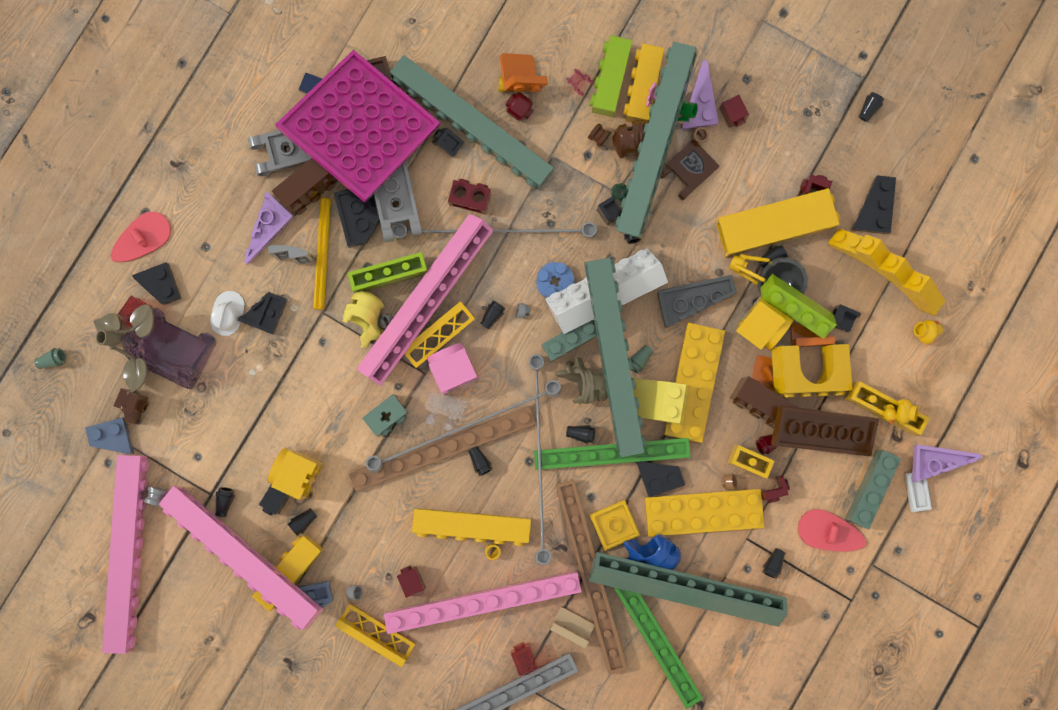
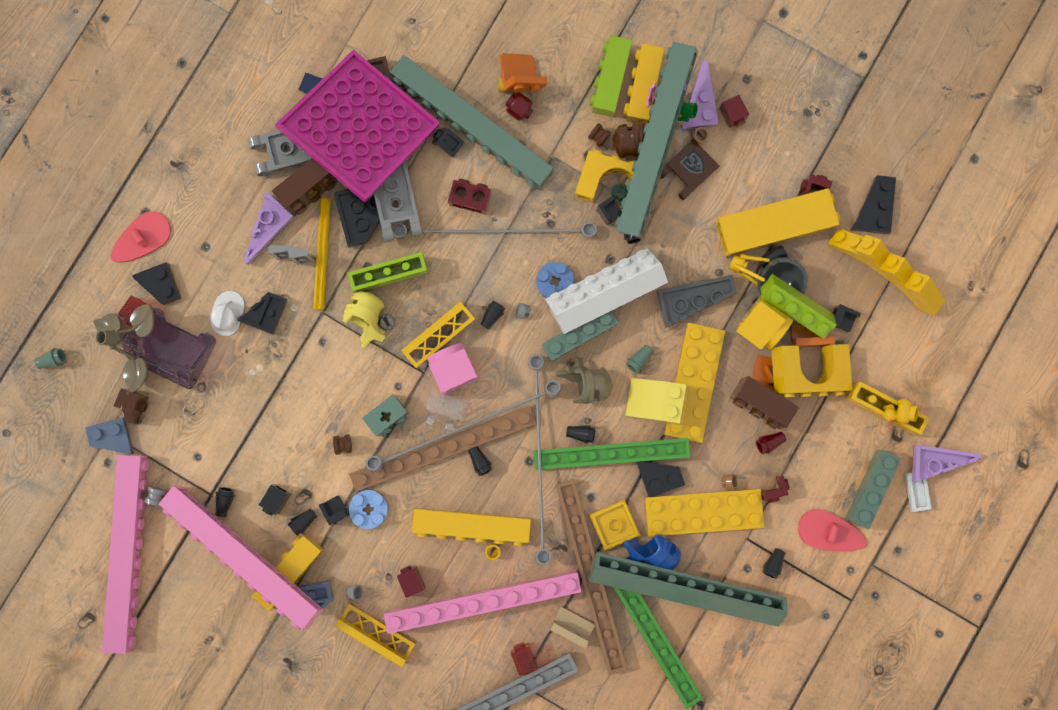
yellow piece [267,447,324,500] -> none
bright pink brick [357,214,494,386] -> none
clear pink piece [566,69,595,96] -> none
sand green brick [584,258,646,457] -> none
yellow brick [727,445,775,479] -> none
reddish brown plate [771,405,879,456] -> none
black cone [858,92,884,122] -> none
yellow animal [913,320,943,344] -> none
none -> black panel [319,495,349,526]
none -> reddish brown wheel [333,434,352,455]
none -> light blue plate [349,490,389,529]
none -> yellow arch [574,150,634,203]

